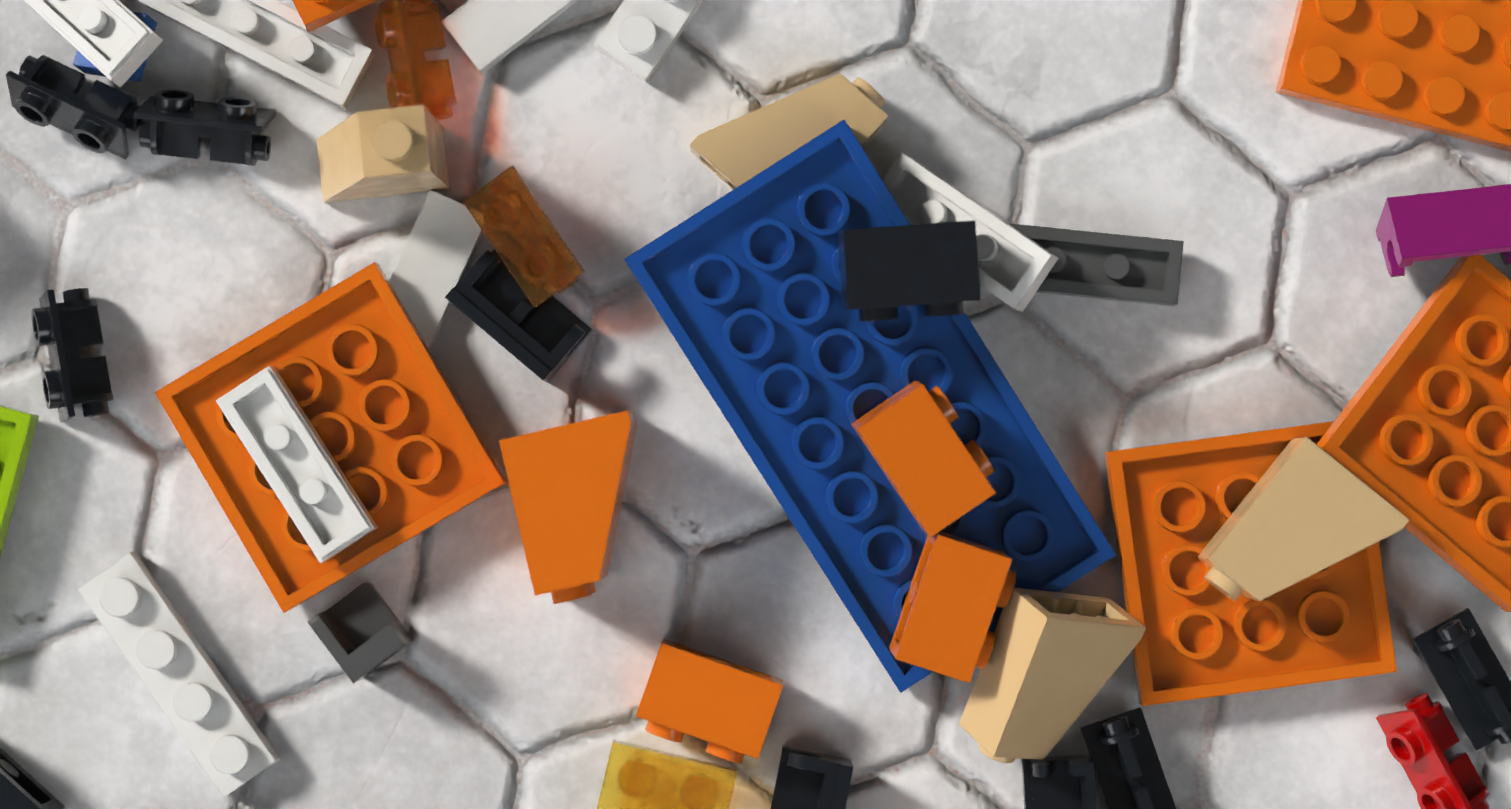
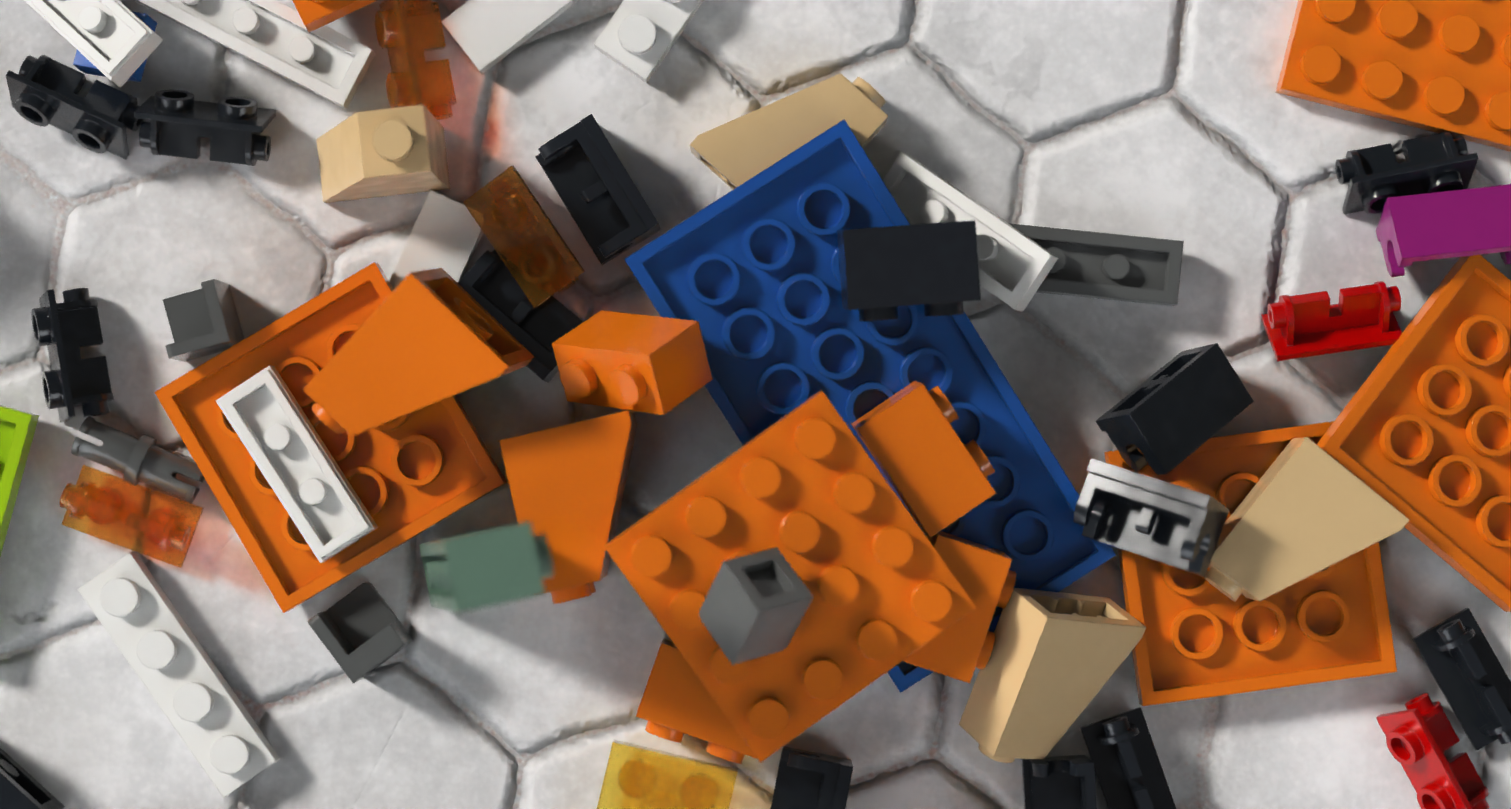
none -> clear orange hinge [59,465,204,568]
none -> dark grey pin [71,416,205,504]
none -> dark grey panel [163,279,244,362]
none -> orange slope [303,268,534,437]
none -> sand green brick [418,522,553,613]
none -> black hinge [535,114,661,265]
none -> orange brick [551,310,713,415]
none -> orange plate [604,390,977,763]
none -> dark grey panel [699,547,813,665]
none -> hinge [1073,458,1229,577]
none -> black hinge [1096,343,1254,475]
none -> red hinge [1261,281,1402,361]
none -> black hinge [1335,131,1479,215]

